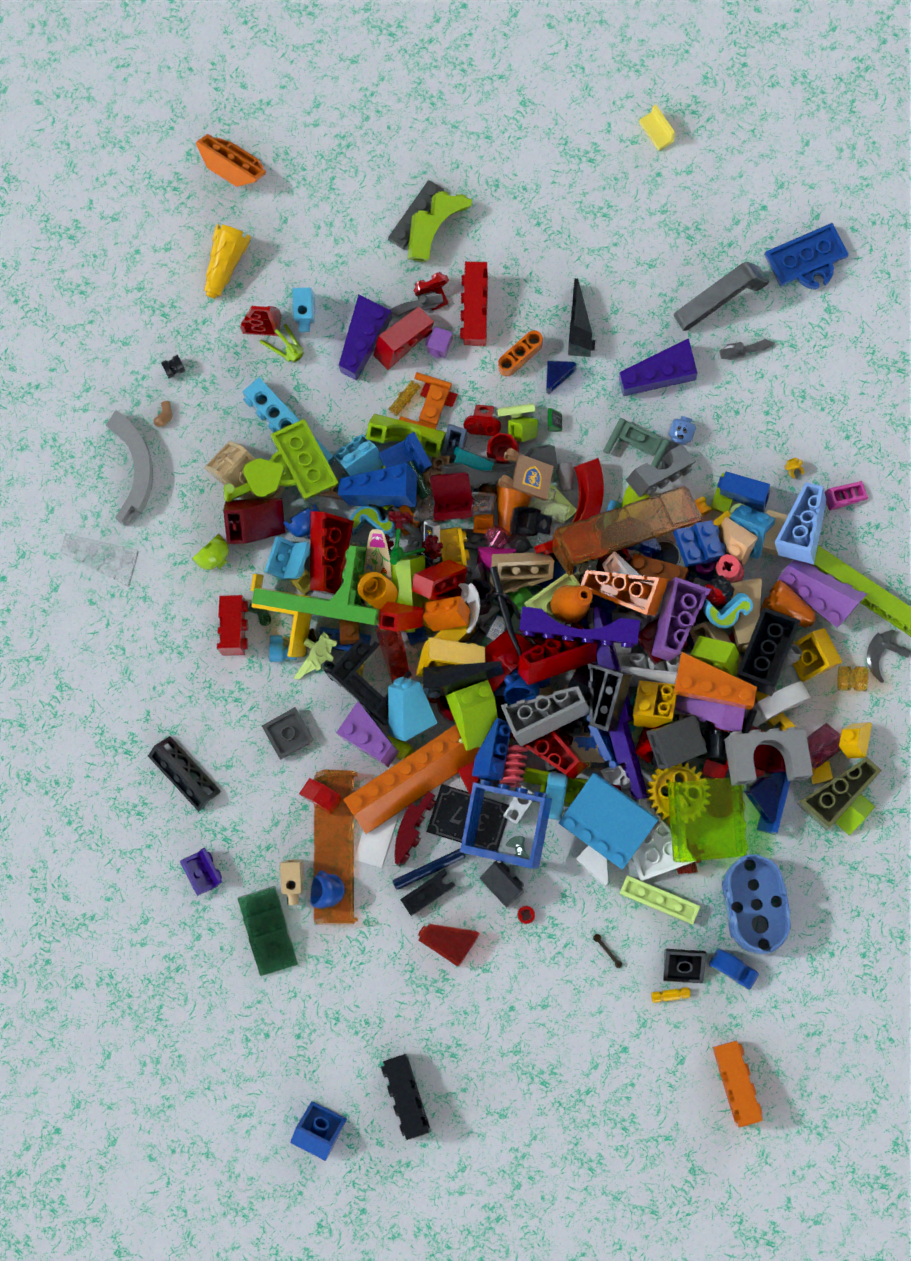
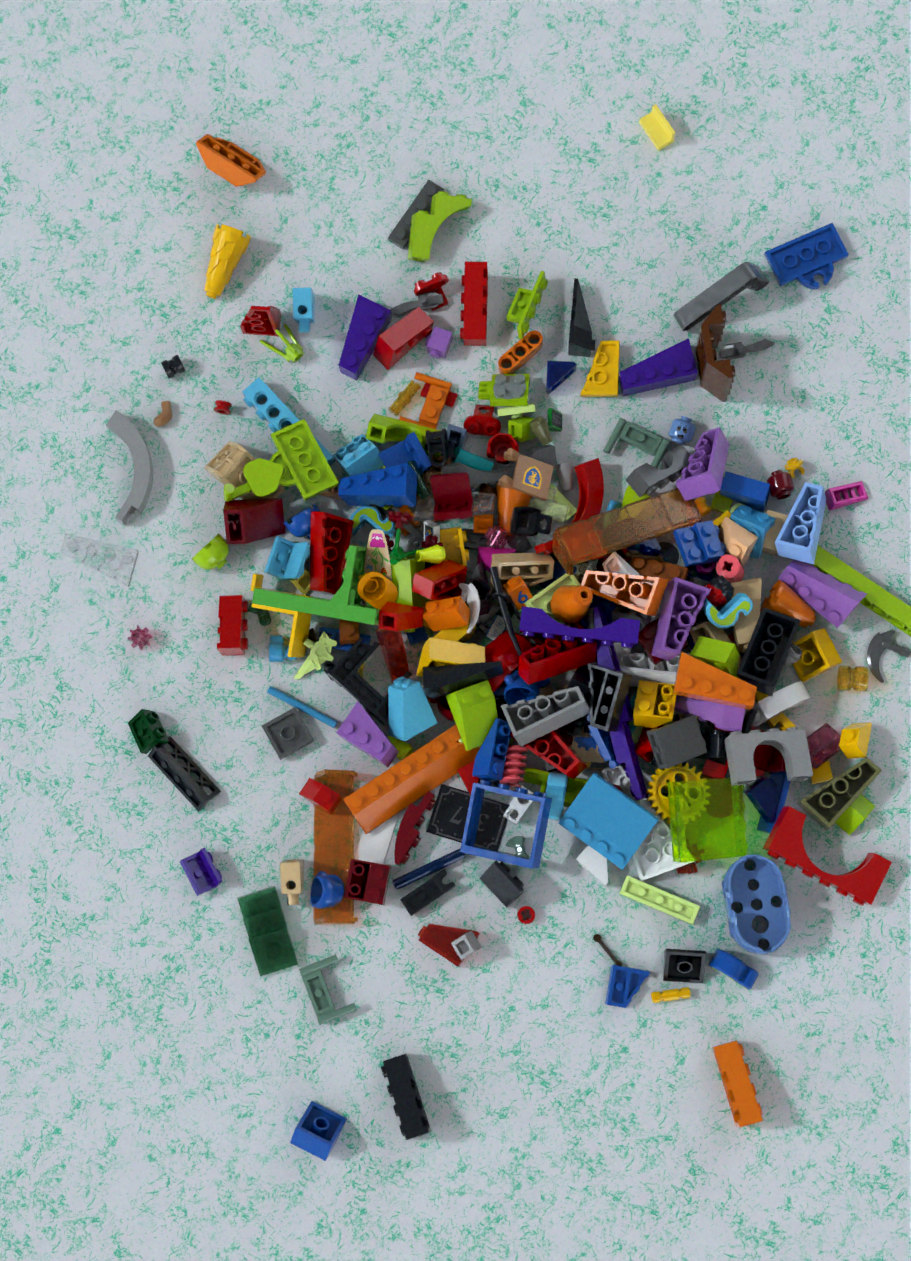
none -> clear pink gear [127,625,153,650]
none -> dark green bracket [128,709,169,754]
none -> red bush [214,400,232,415]
none -> dark azure bar [267,686,338,728]
none -> sand green plate [299,954,357,1025]
none -> dark red slope [344,859,392,905]
none -> neon yellow cone [415,545,446,564]
none -> black piece [426,429,449,467]
none -> light grey slope [451,931,481,960]
none -> piece [478,374,530,406]
none -> orange brick [503,575,533,611]
none -> lime bracket [506,271,548,339]
none -> olive cone [529,416,553,446]
none -> yellow wing [580,341,620,397]
none -> blue wing [605,965,650,1008]
none -> dark brown hinge [625,551,665,563]
none -> medium lavender wedge [675,427,729,501]
none -> reddish brown slope [695,304,735,402]
none -> red arch [763,806,892,906]
none -> dark red head [767,470,794,500]

